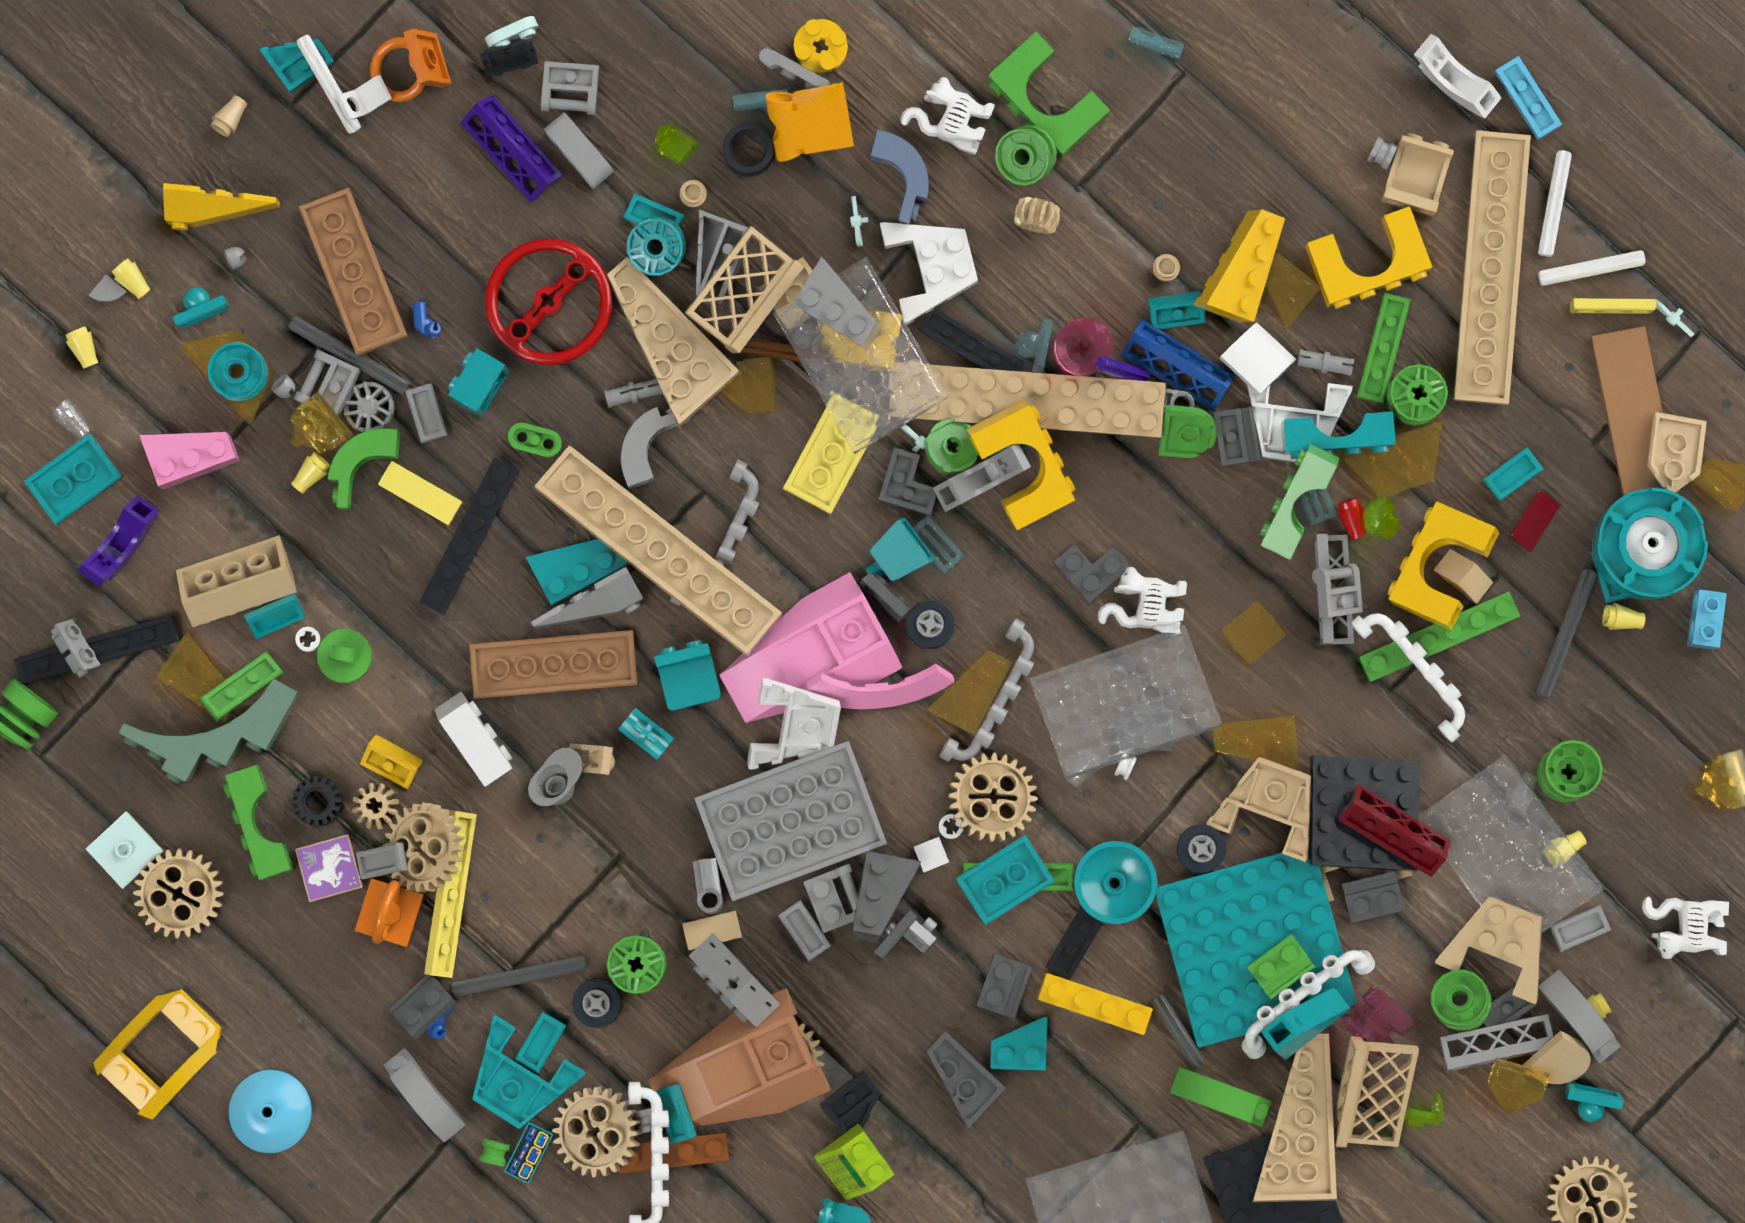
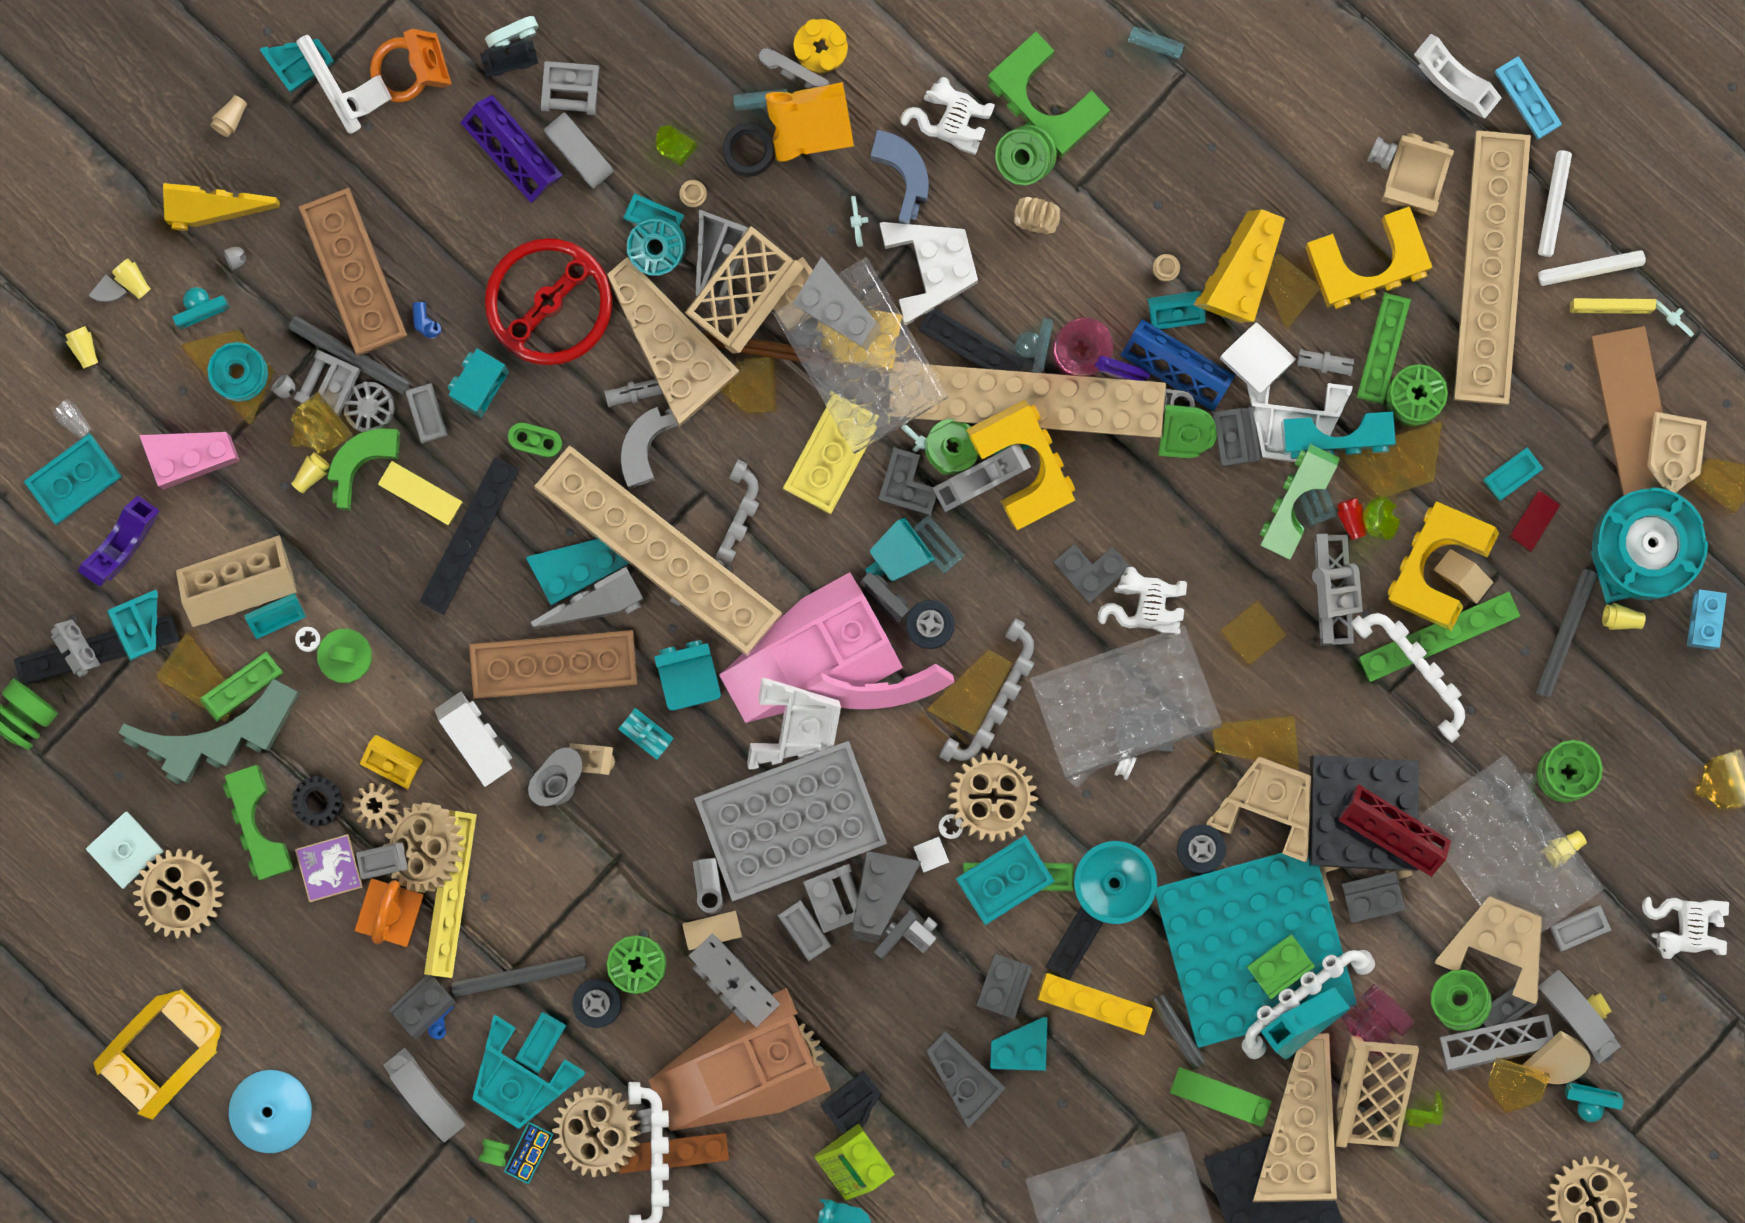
teal tile [655,1083,697,1144] -> none
none -> teal wing [107,590,158,661]

